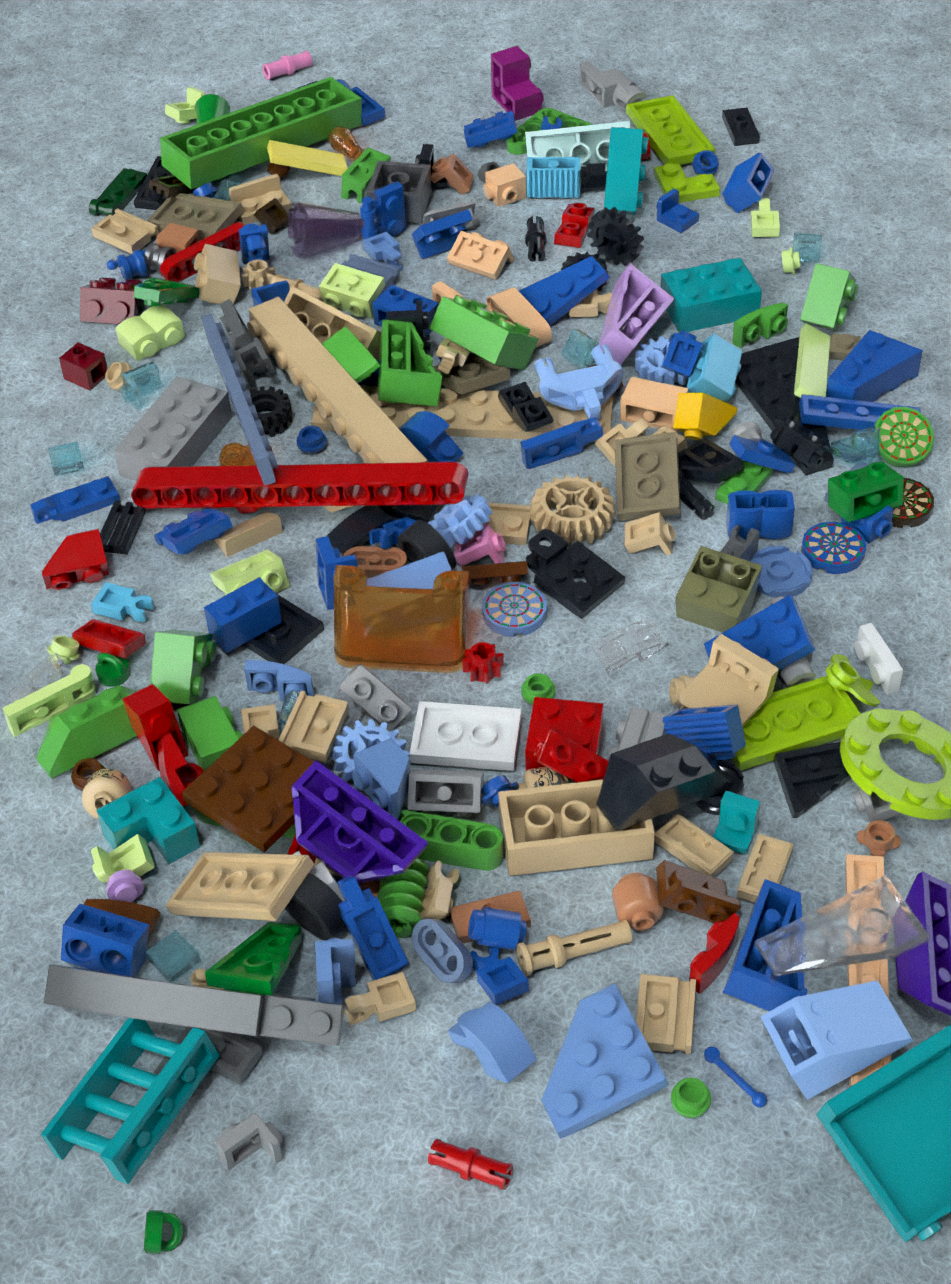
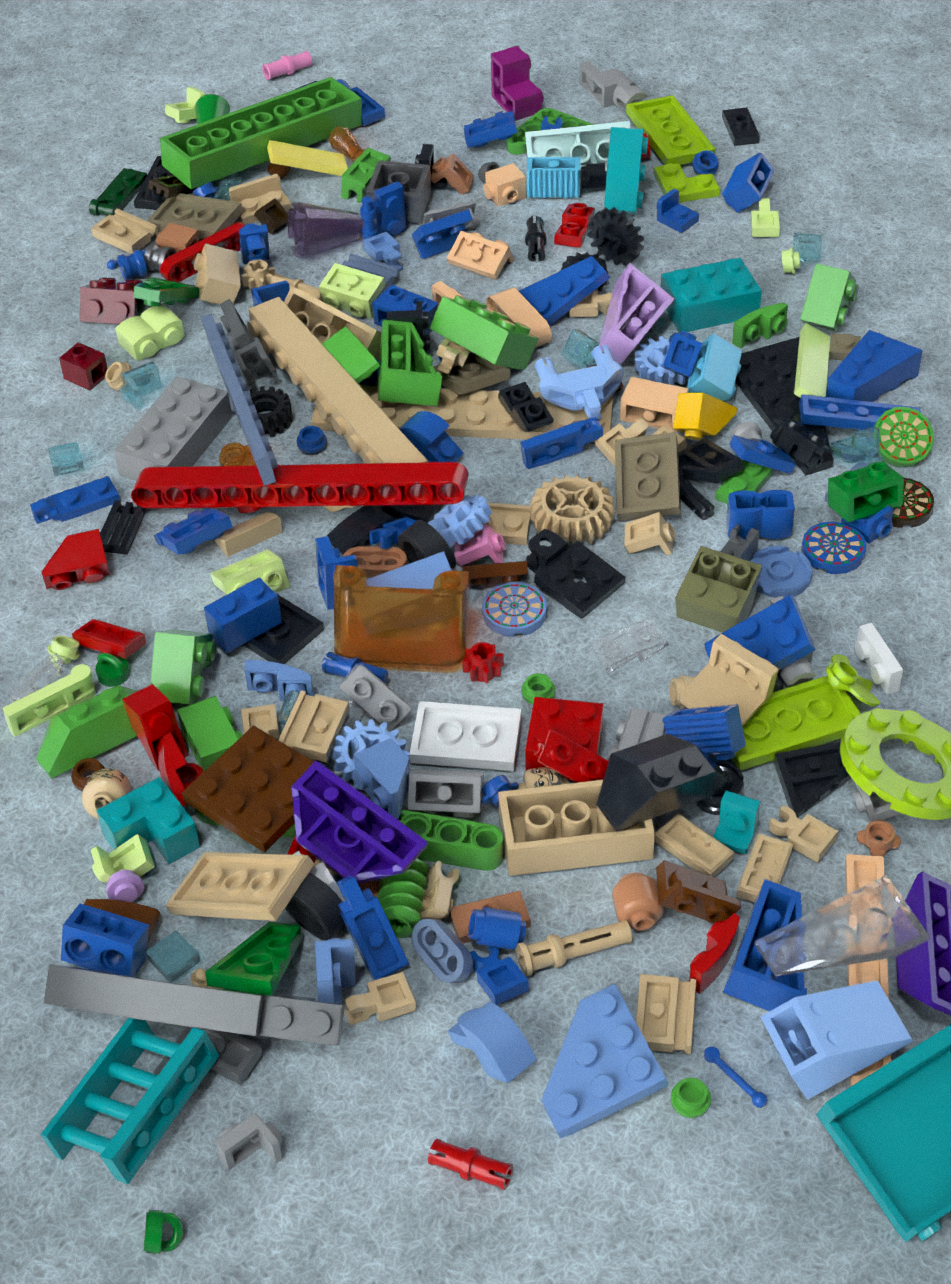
medium azure plate [91,582,154,622] -> none
none -> blue axle [322,652,388,684]
none -> tan plate [769,806,838,863]

